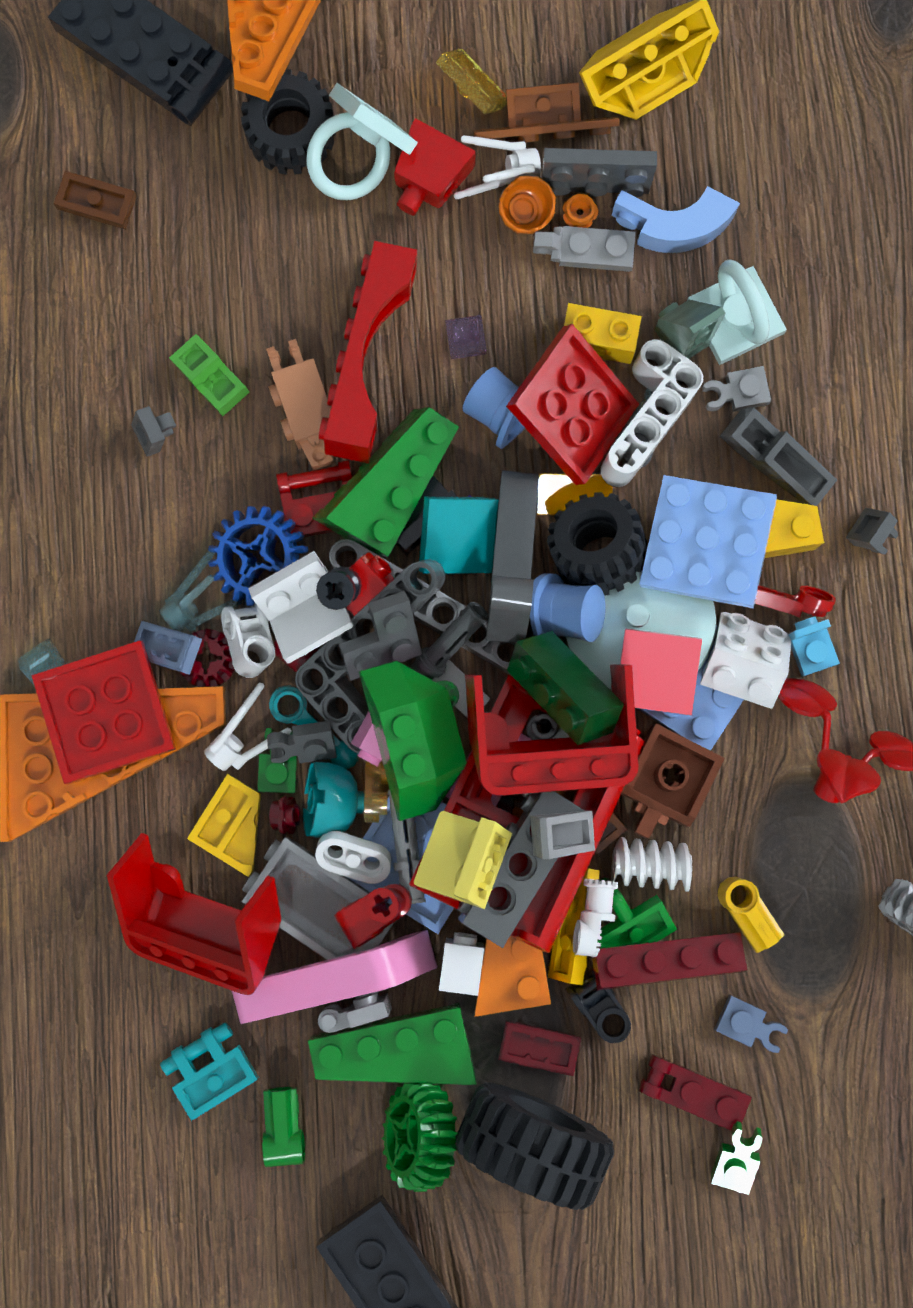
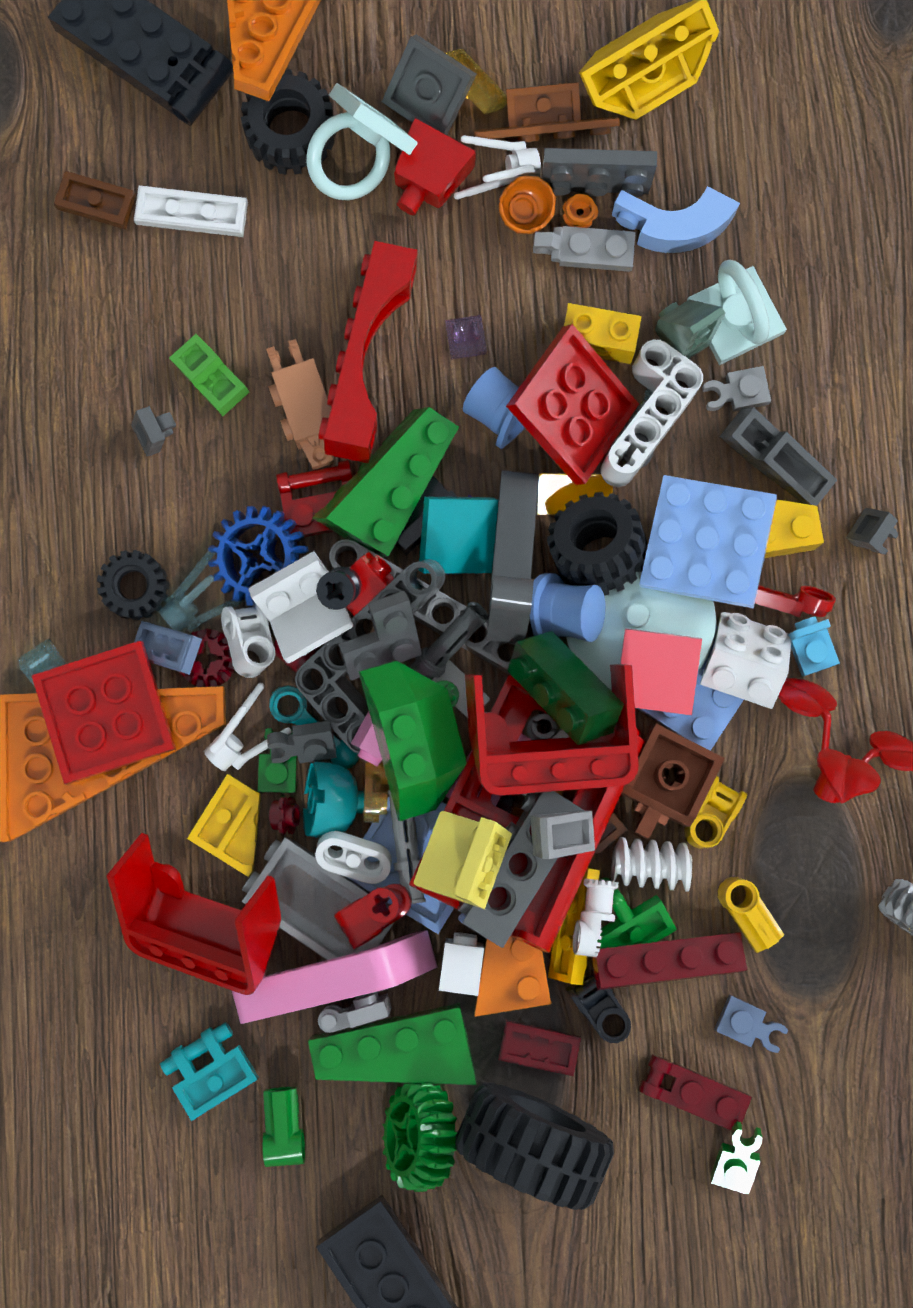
none -> black tyre [97,550,169,620]
none -> white tile [134,185,248,237]
none -> dark grey plate [381,34,477,135]
none -> yellow piece [684,776,747,849]

